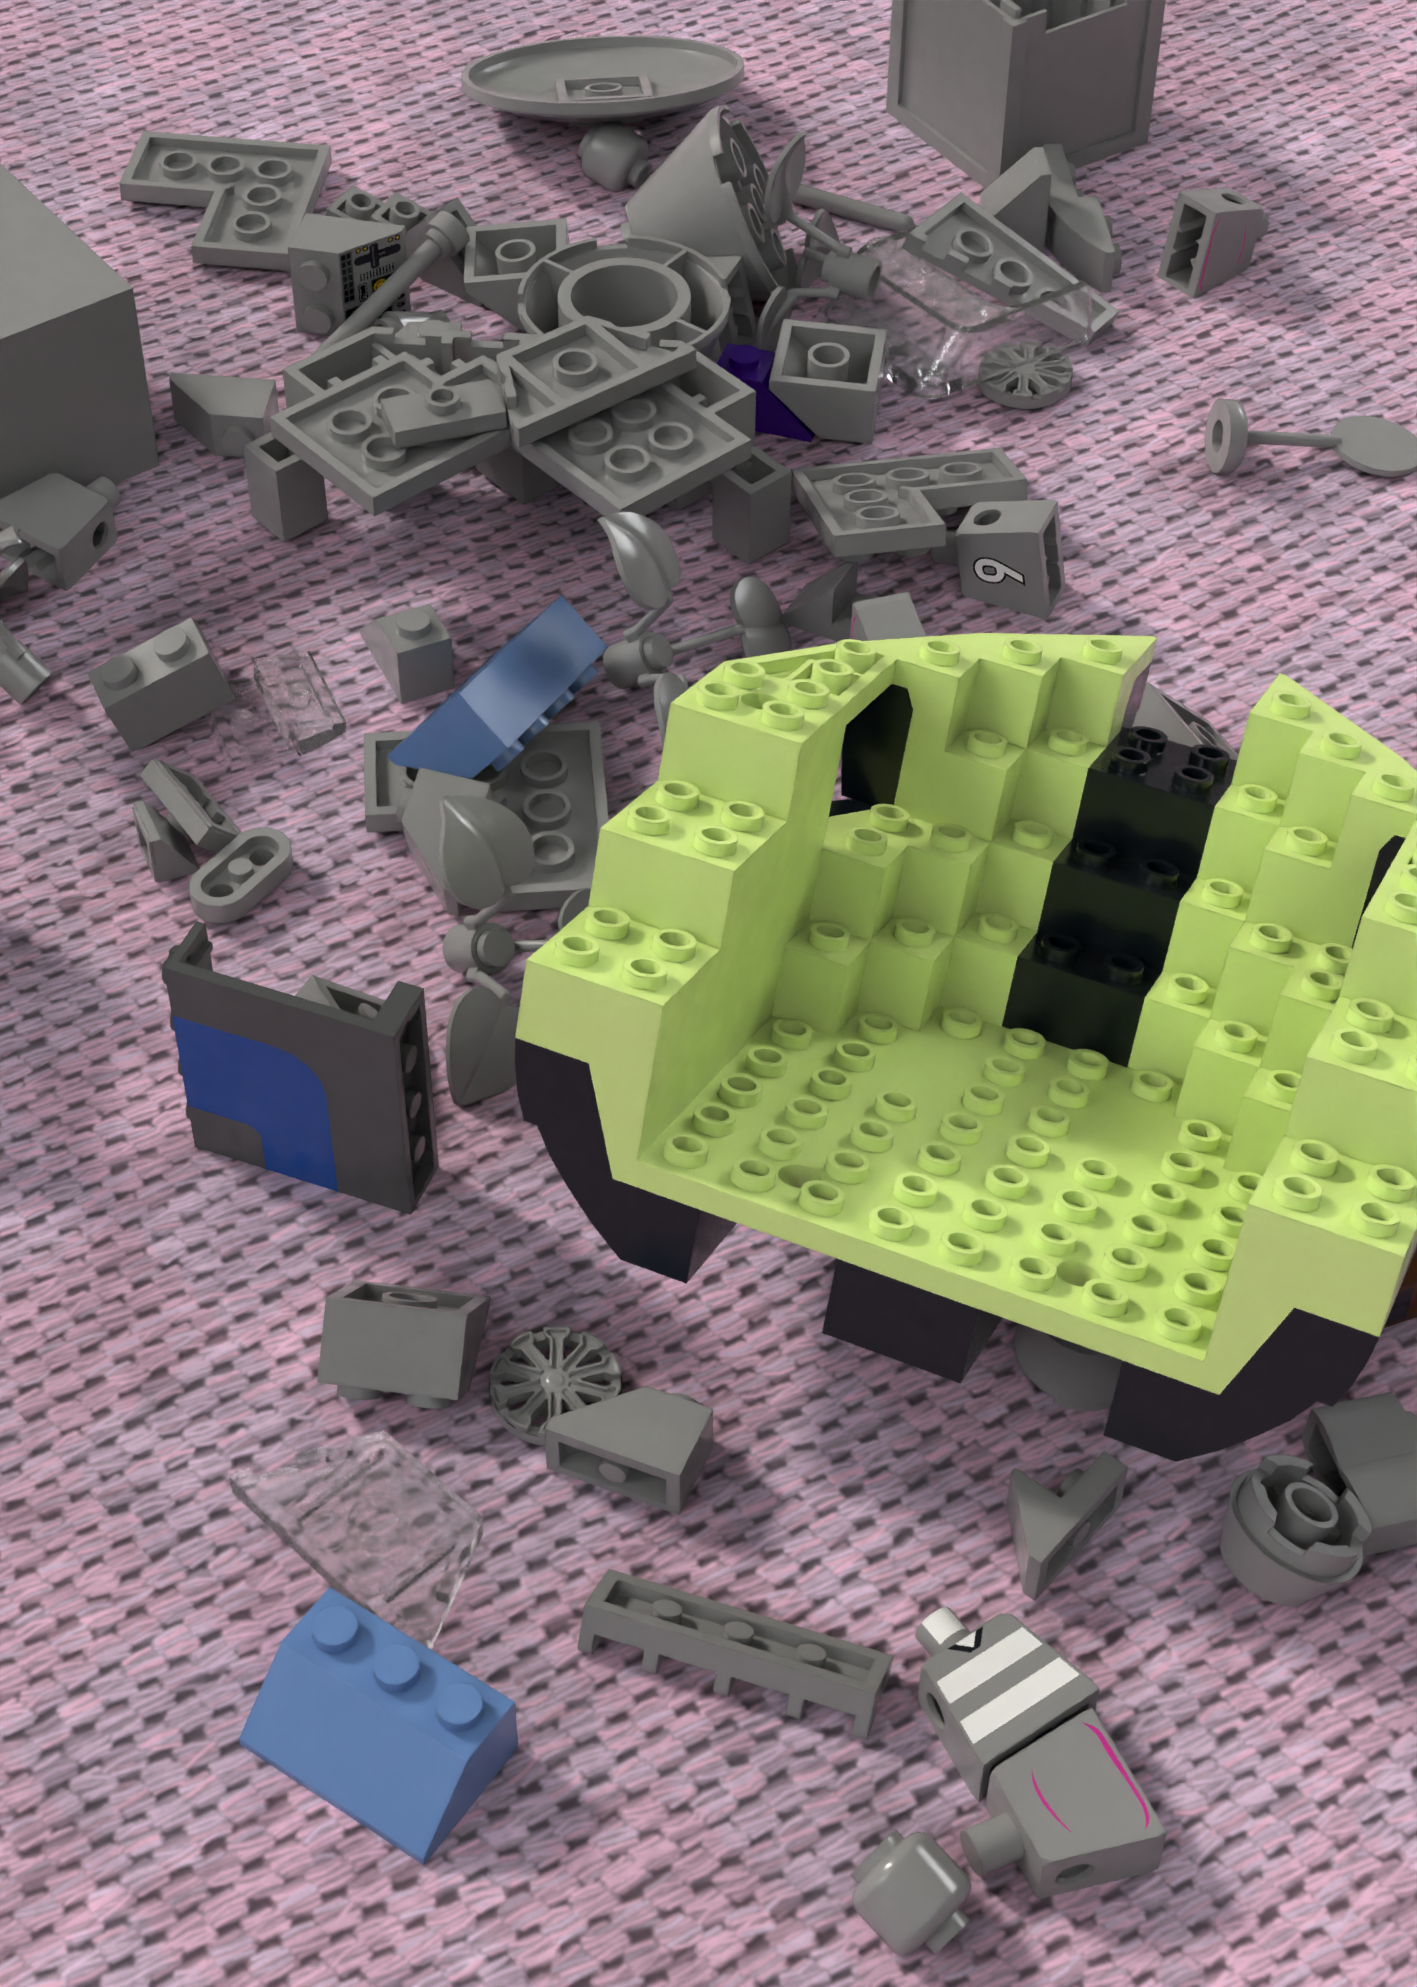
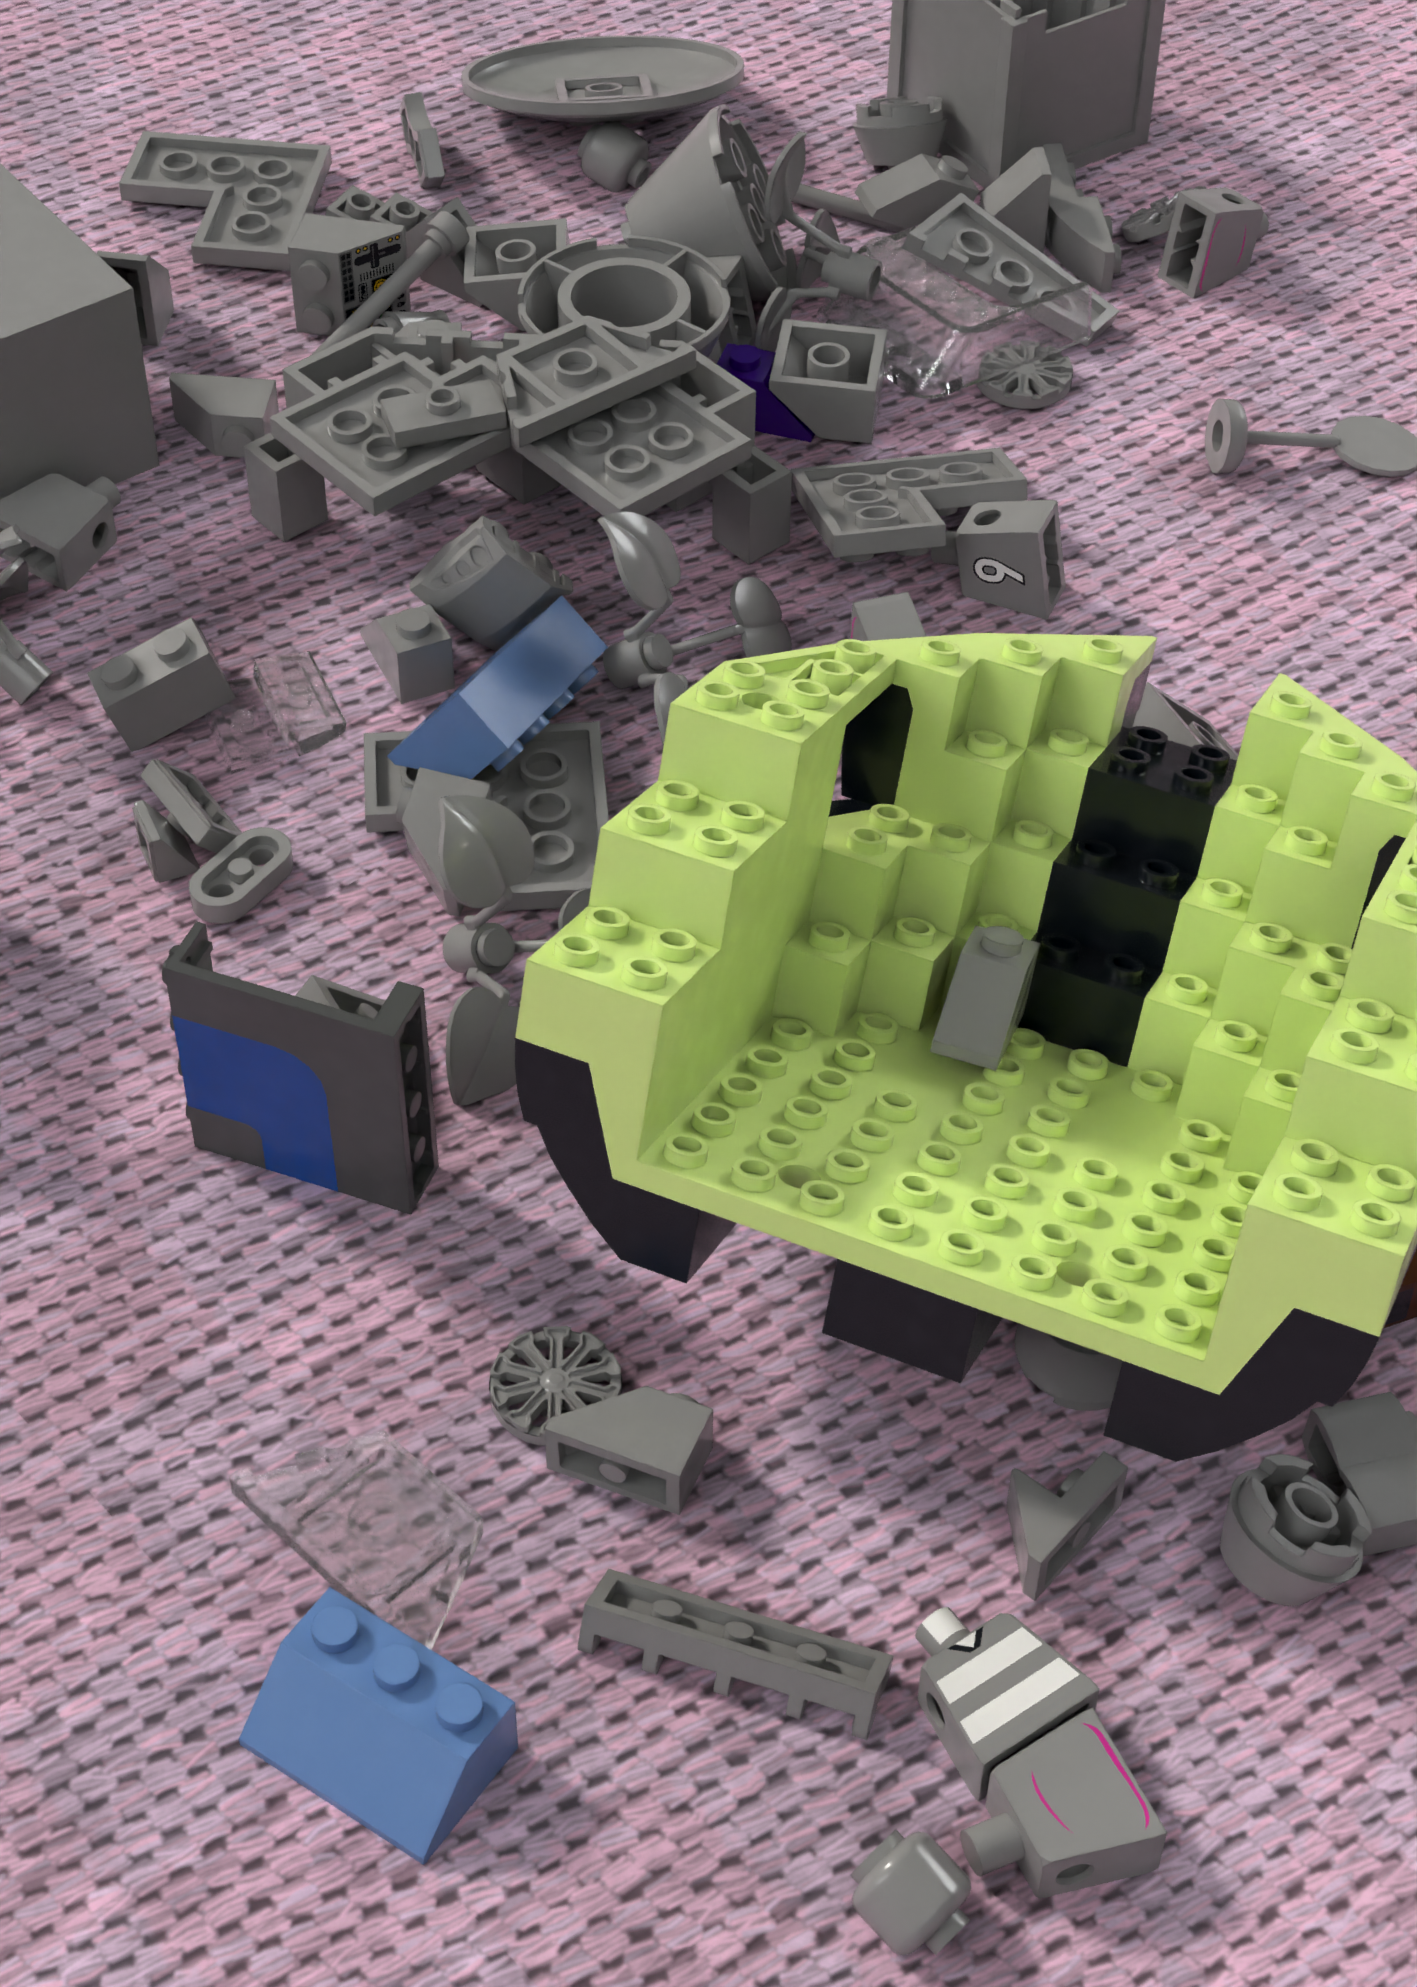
light grey slope [317,1280,491,1409] -> none
light grey slope [781,562,873,642] -> none
none -> light grey slope [97,251,174,346]
none -> light grey tile [399,92,445,189]
none -> light grey slope [409,515,573,652]
none -> light grey cone [852,96,948,170]
none -> light grey slope [855,153,979,230]
none -> light grey slope [930,925,1040,1071]
none -> light grey wheel [1121,186,1206,242]

